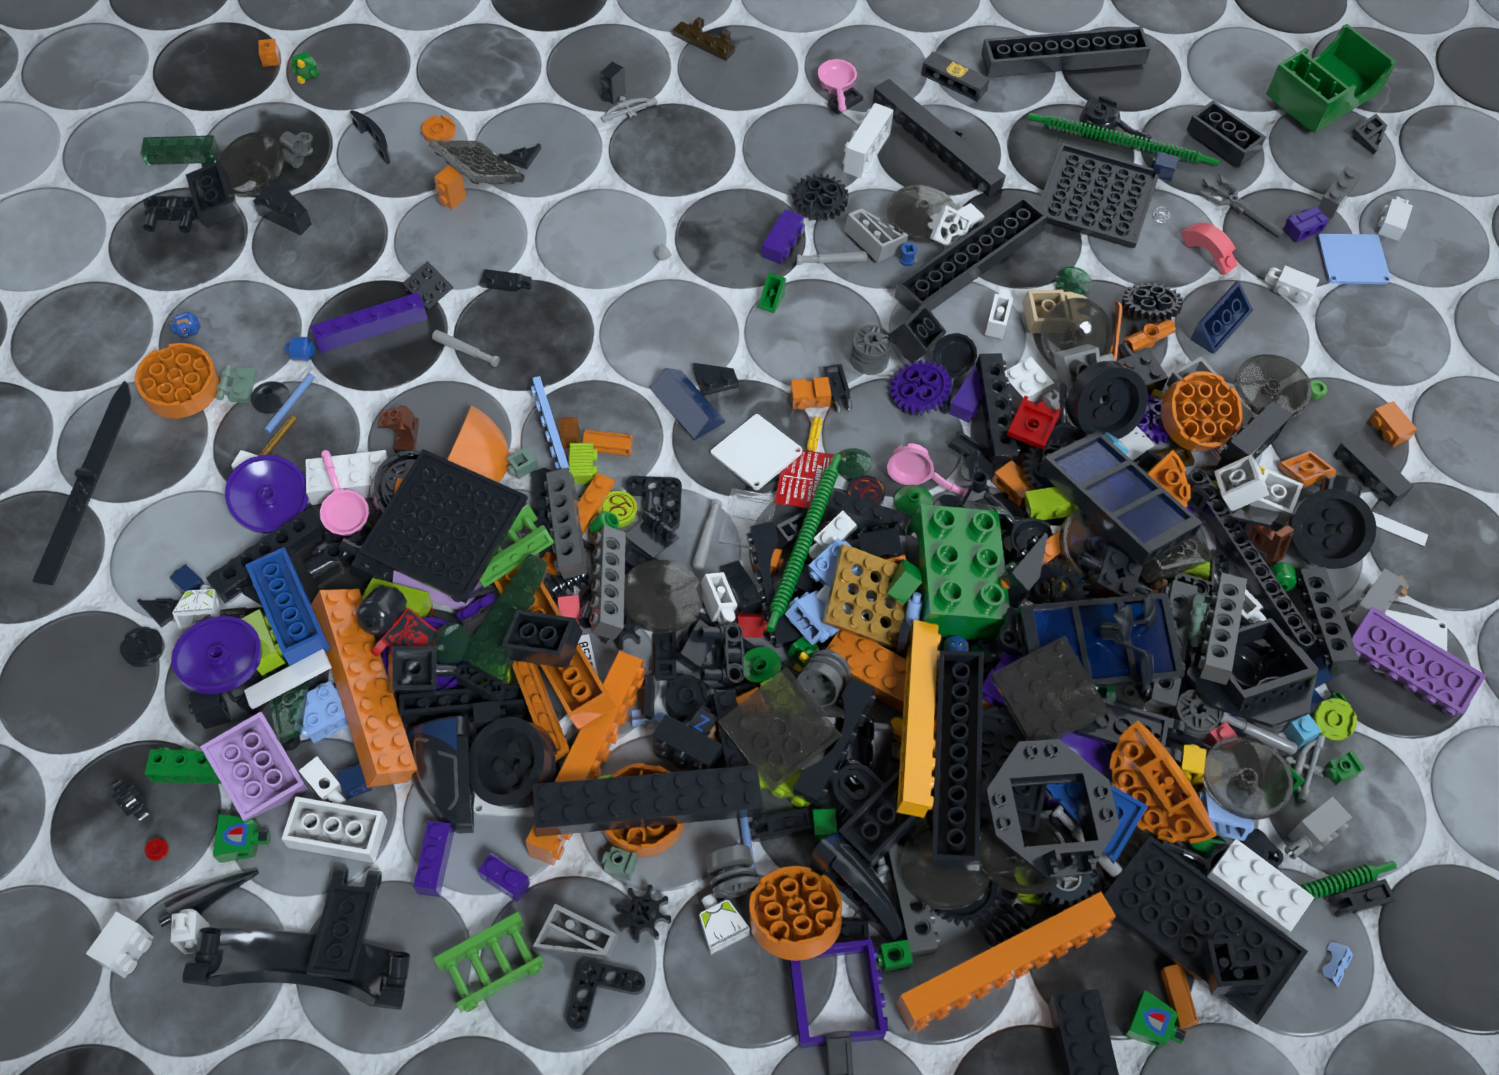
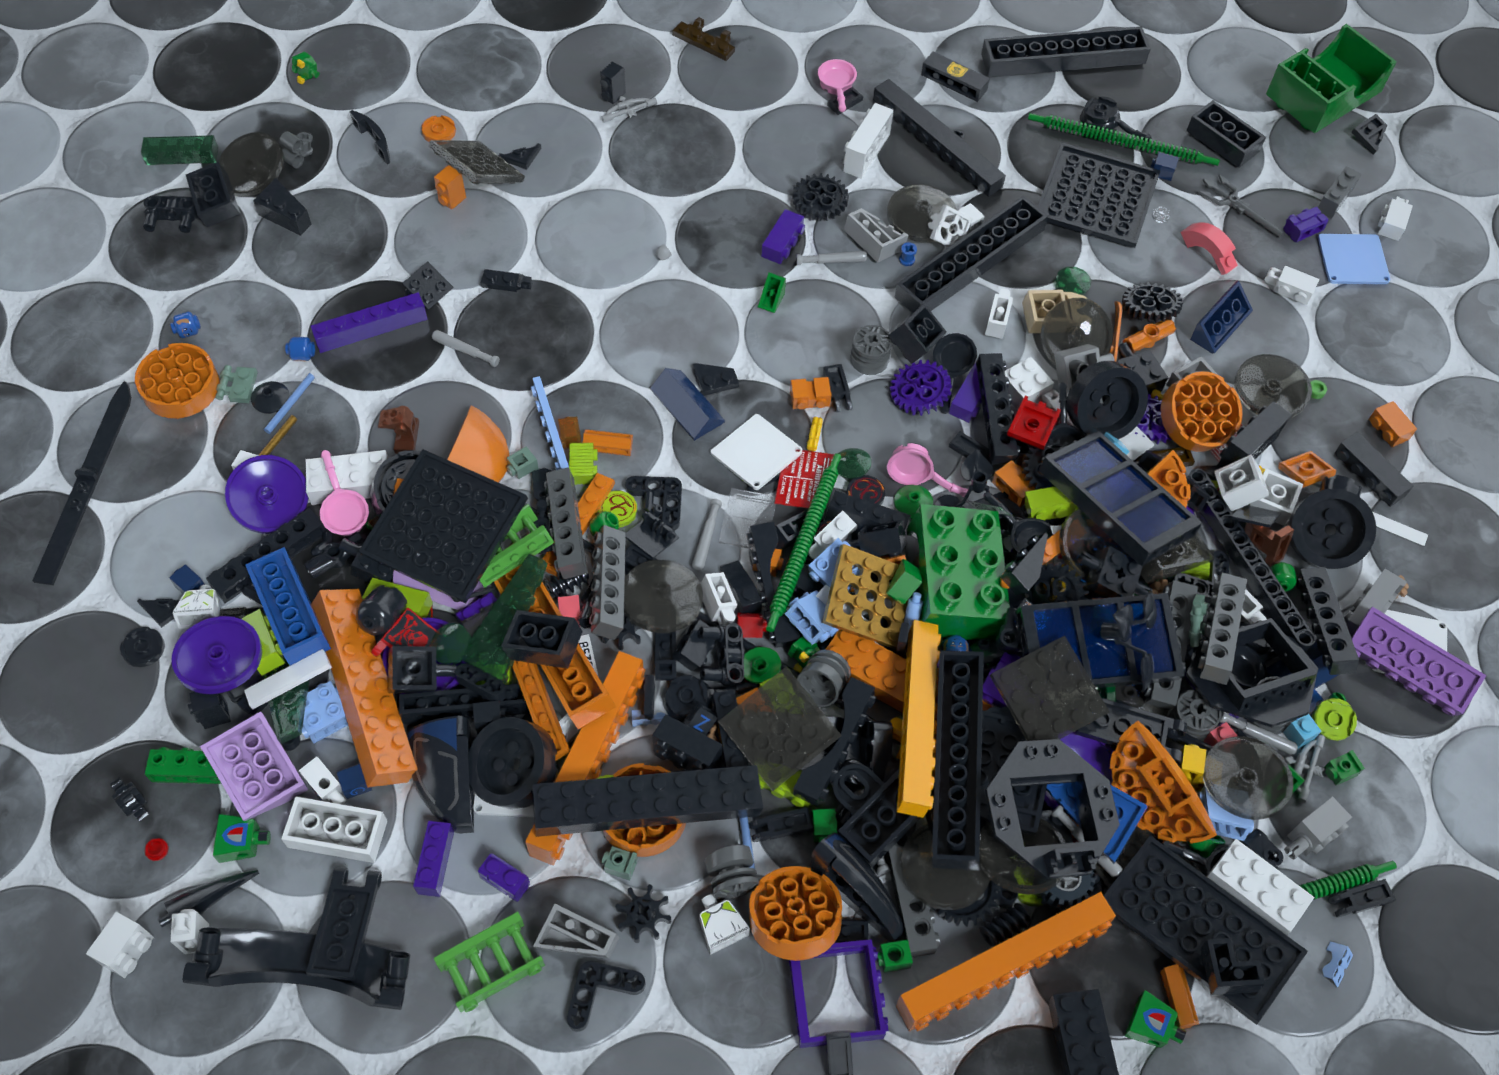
orange brick [259,39,280,67] -> none

